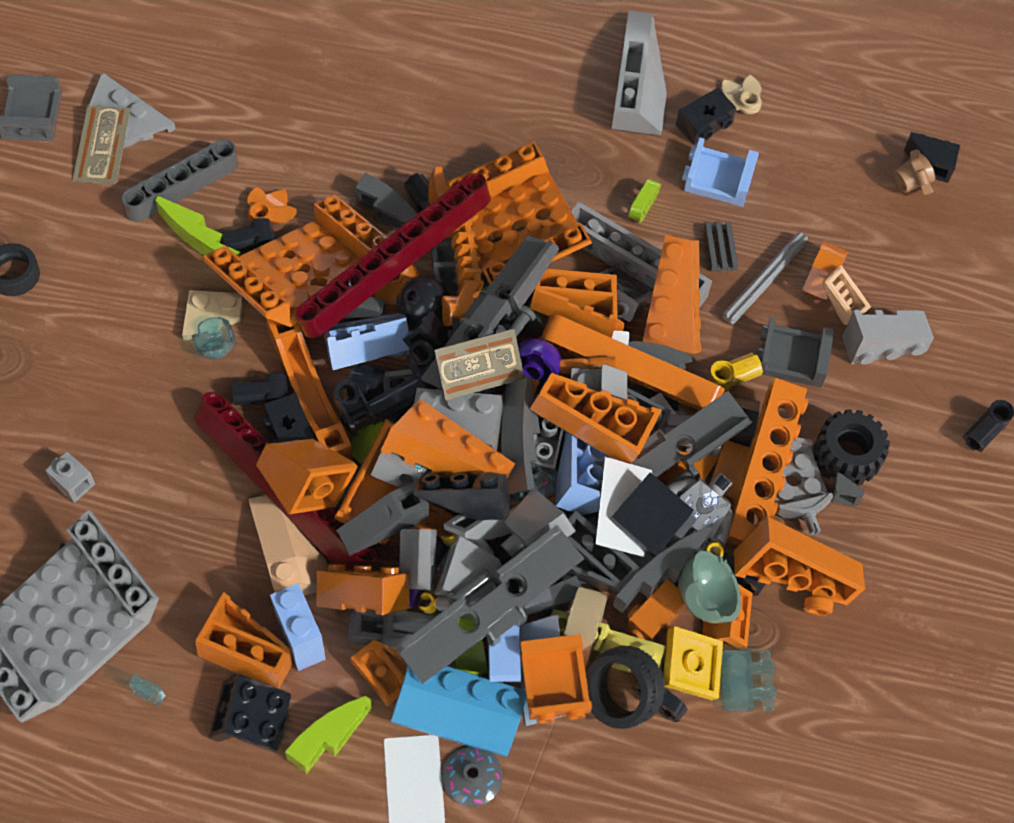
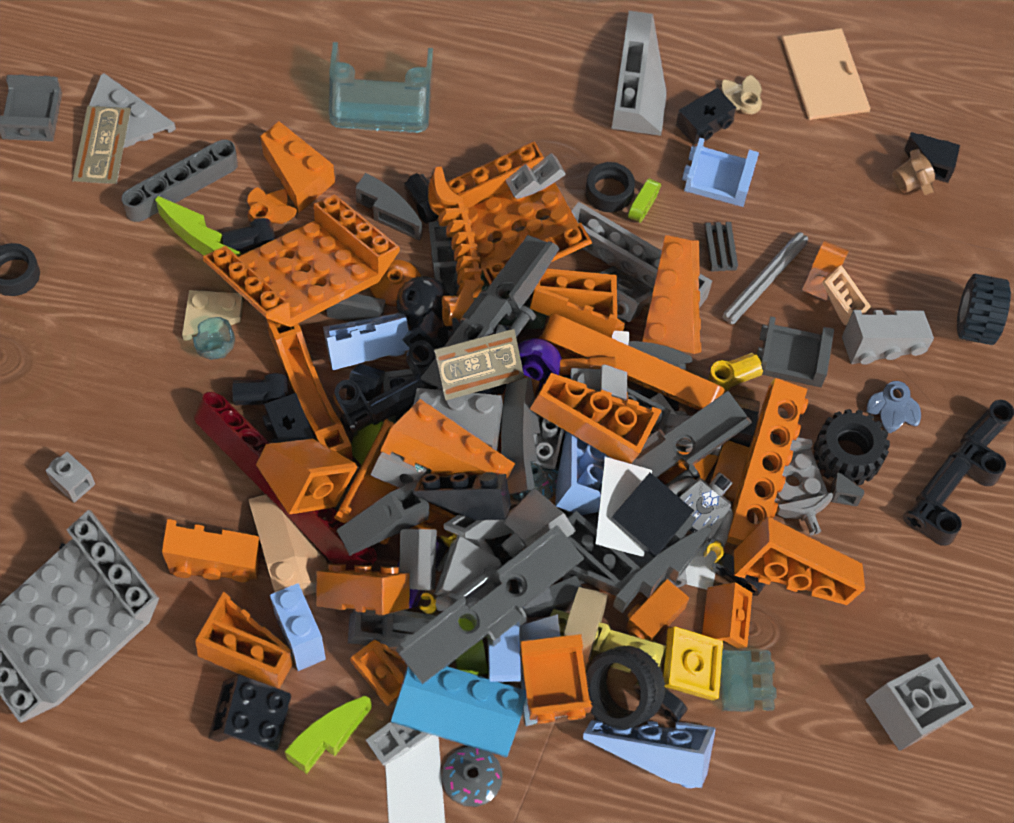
clear light blue tile [128,674,165,706] -> none
dark red beam [295,173,491,338] -> none
sand green cylinder [679,550,741,624] -> none
orange tile [804,597,834,616] -> none
none -> orange wedge [162,519,262,582]
none -> orange wedge [260,121,335,214]
none -> clear light blue windscreen [329,42,433,133]
none -> light grey slope [366,722,432,766]
none -> light grey slope [506,153,566,199]
none -> light blue wedge [583,720,715,788]
none -> black tyre [585,162,635,212]
none -> light nougat container [781,29,870,120]
none -> light grey slope [865,657,974,751]
none -> sand blue plate [866,381,921,434]
none -> black piece [903,435,1006,546]
none -> black wheel [957,273,1011,345]

